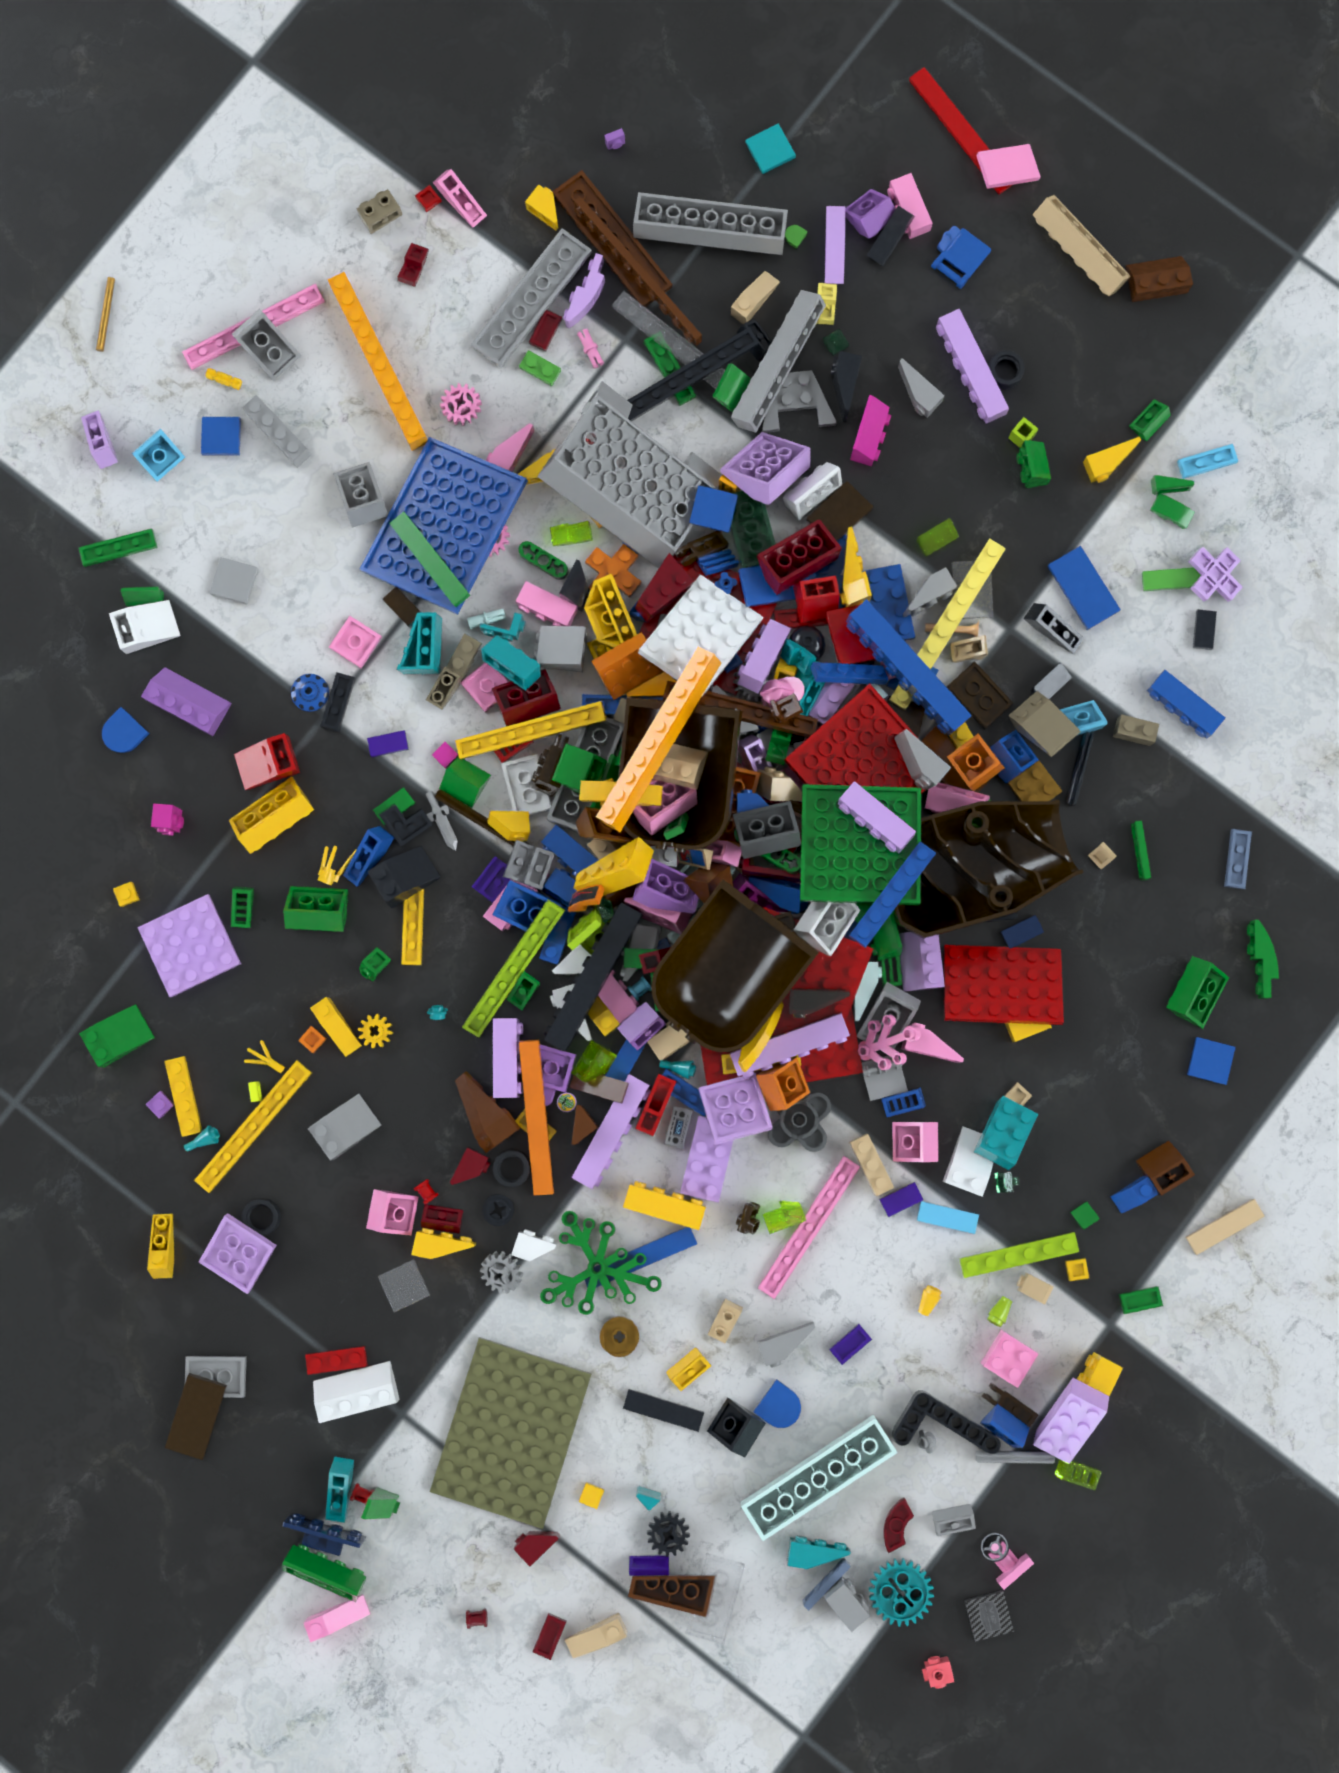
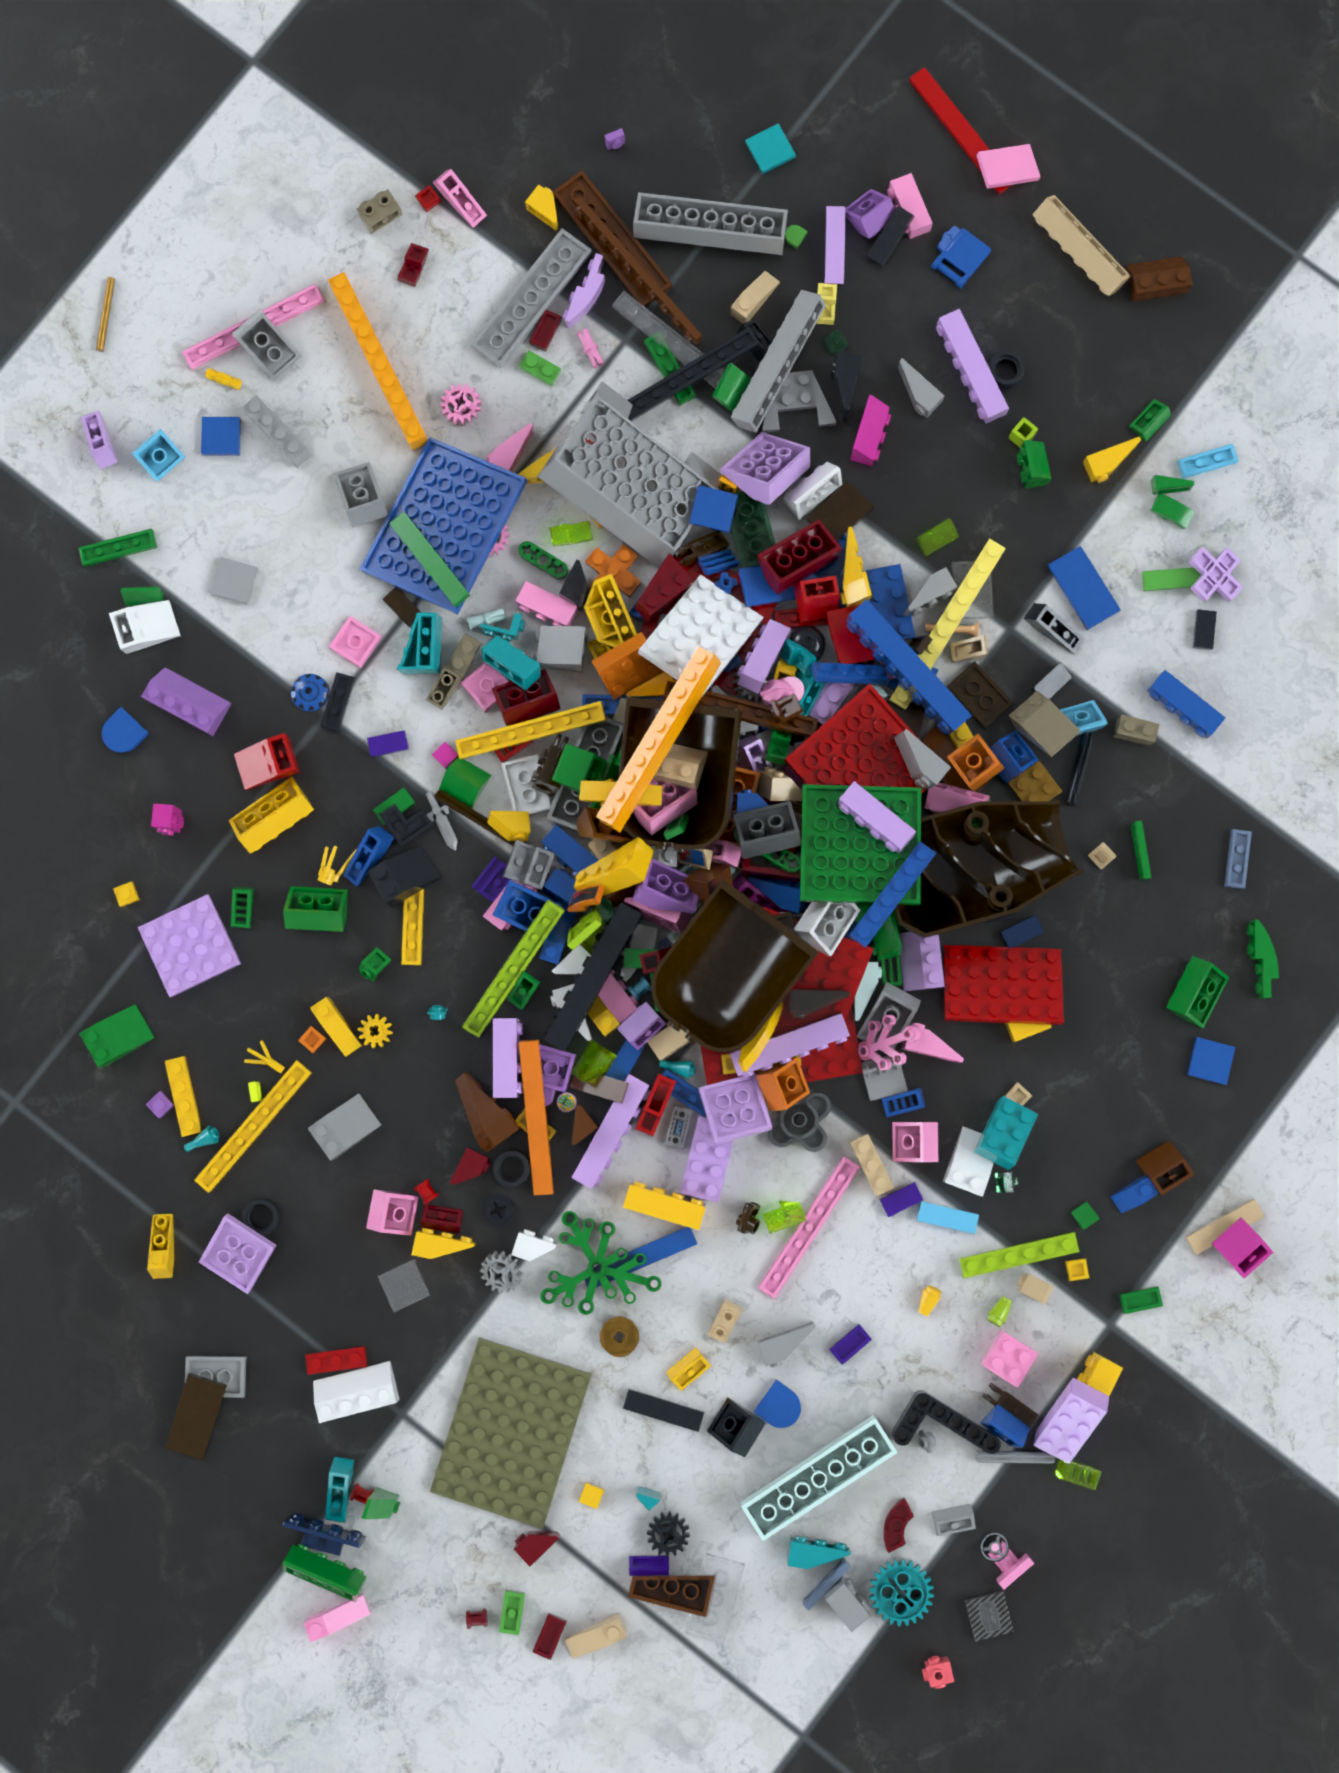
none -> bright green plate [499,1590,525,1635]
none -> dark brown tile [908,635,933,655]
none -> dark pink slope [1211,1217,1274,1278]

